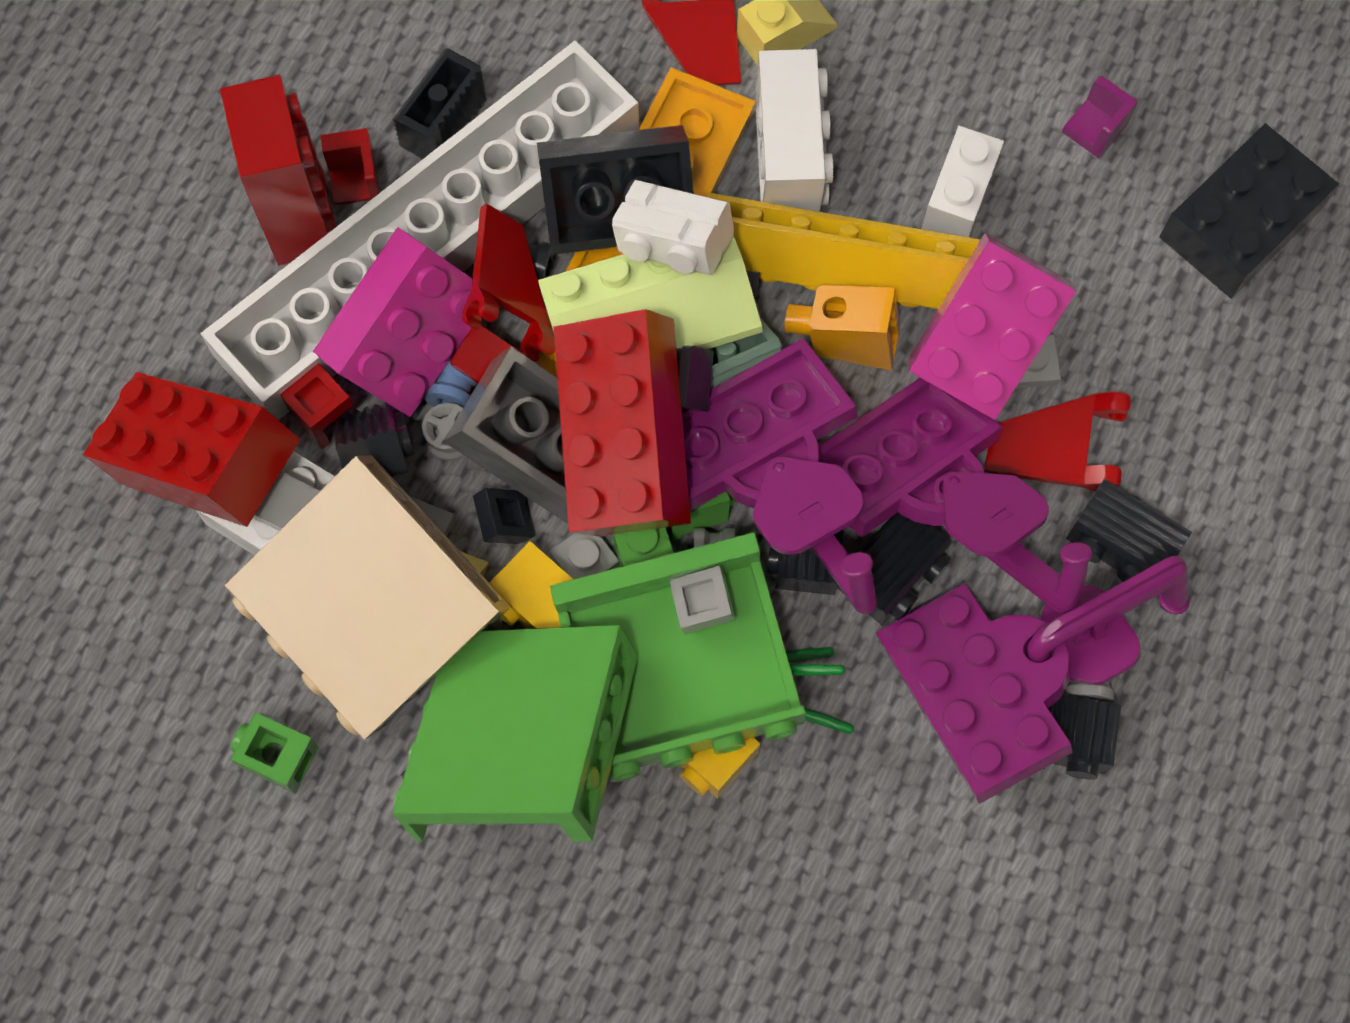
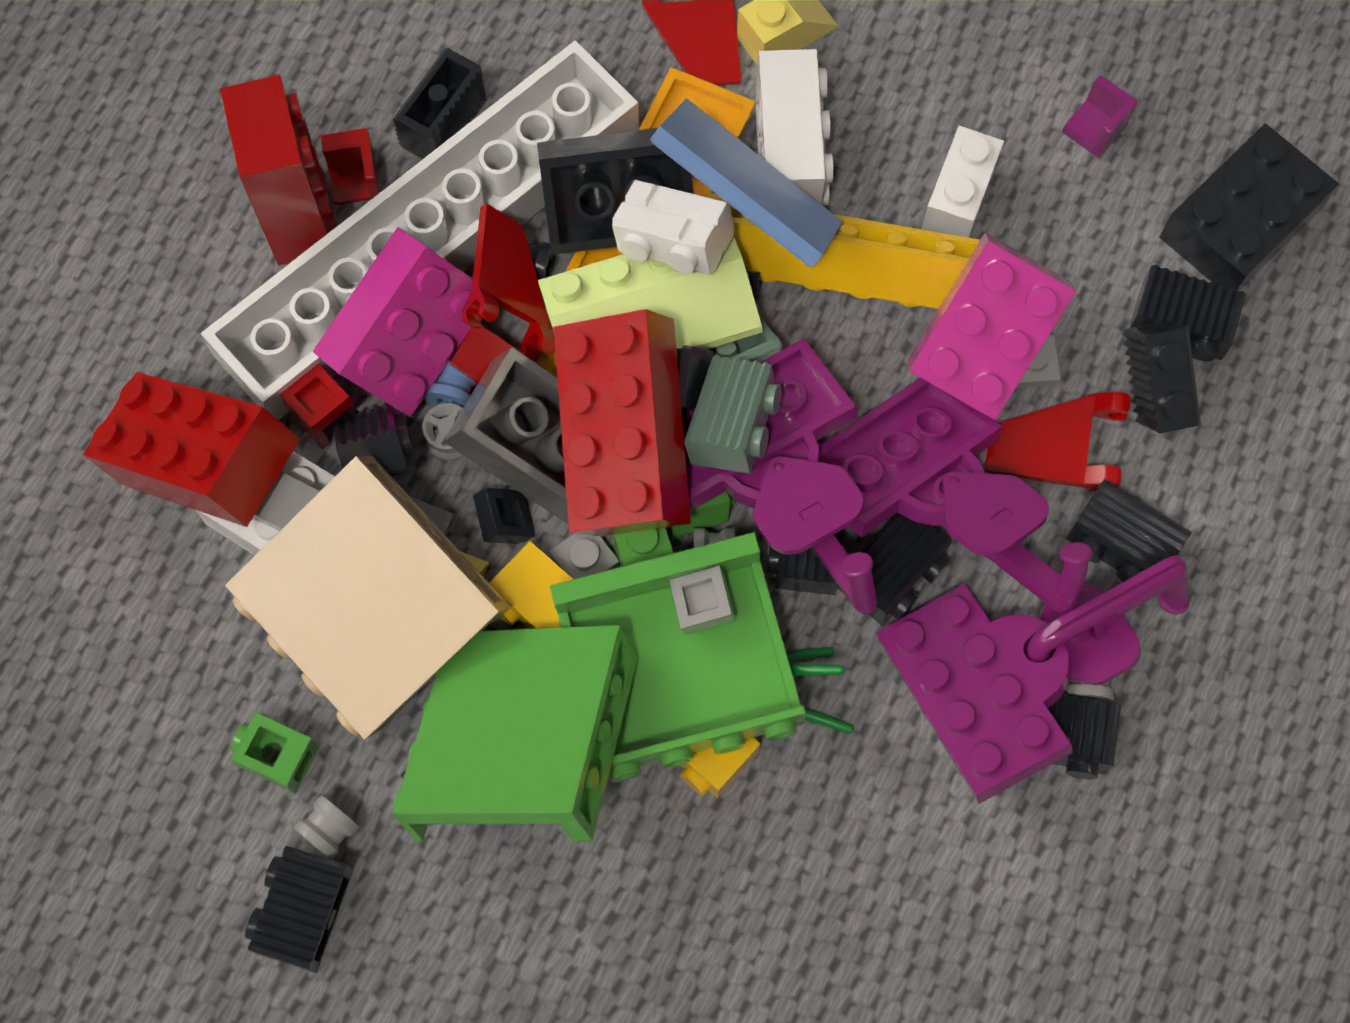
light orange torso [785,285,900,371] -> none
none -> black brick [245,846,353,974]
none -> light grey wheel [292,794,360,860]
none -> medium blue tile [650,98,842,268]
none -> sand green brick [684,355,782,474]
none -> black brick [1122,321,1201,434]
none -> black brick [1129,265,1246,361]

